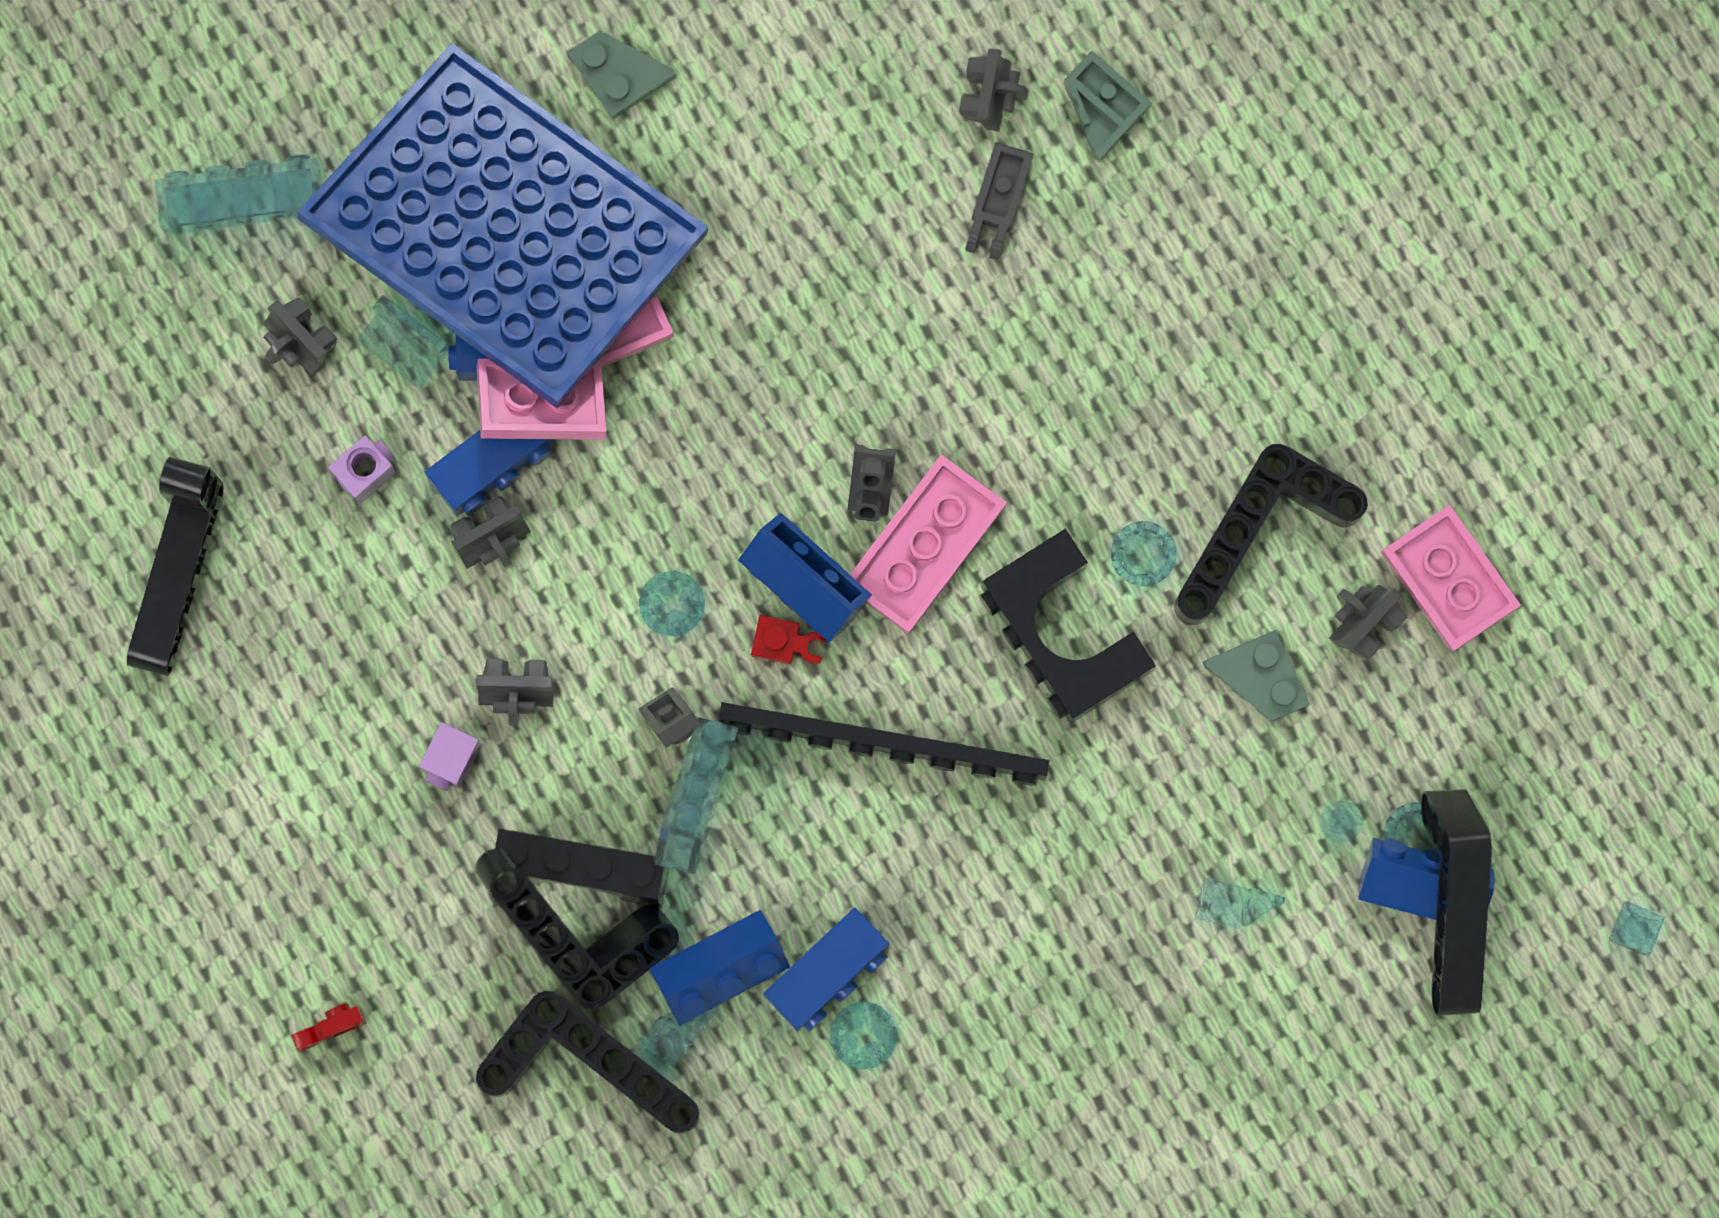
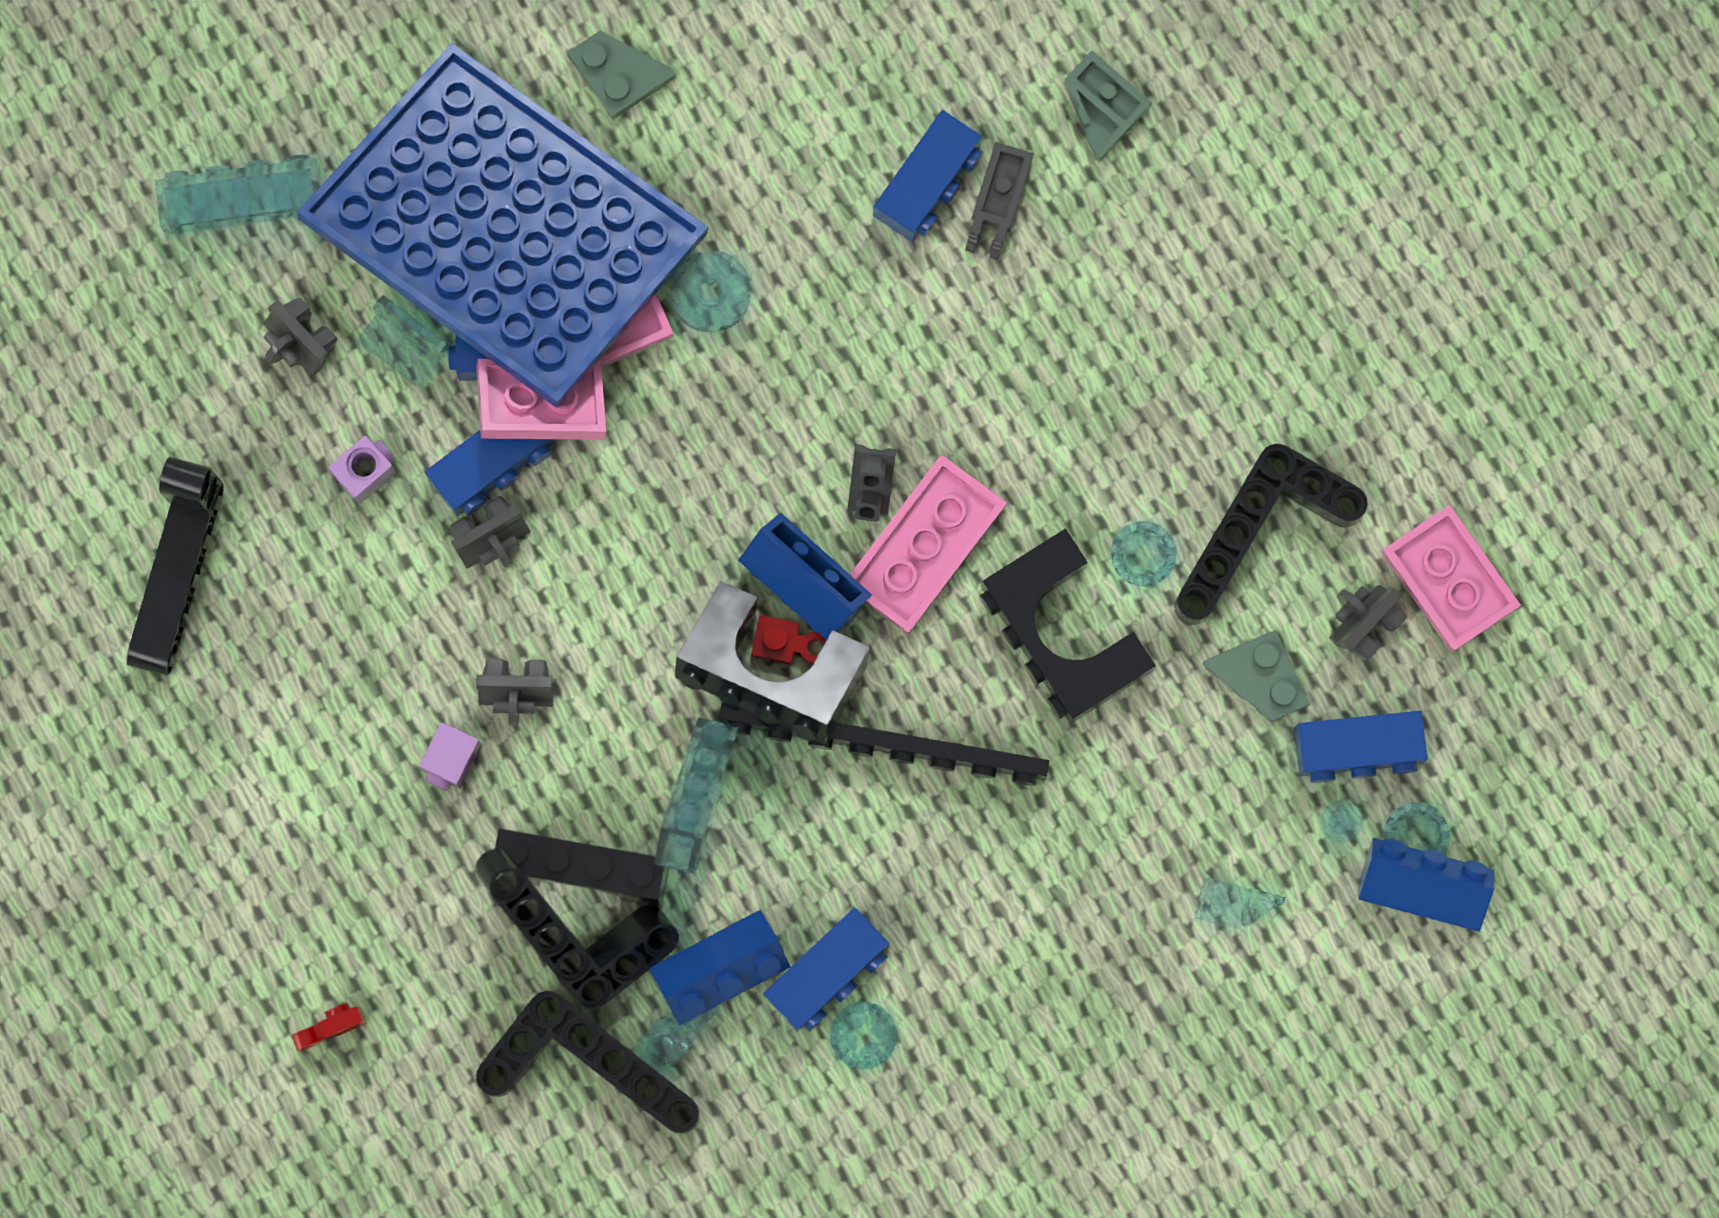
dark grey plate [638,687,701,748] -> none
clear light blue gear [639,570,705,636] -> none
dark grey hips [959,49,1029,132] -> none
black beam [1421,789,1492,1016] -> none
clear light blue plate [1608,901,1665,957] -> none
none -> clear light blue plate [670,251,751,334]
none -> arch [675,580,870,745]
none -> blue brick [873,109,984,243]
none -> blue brick [1294,710,1428,783]

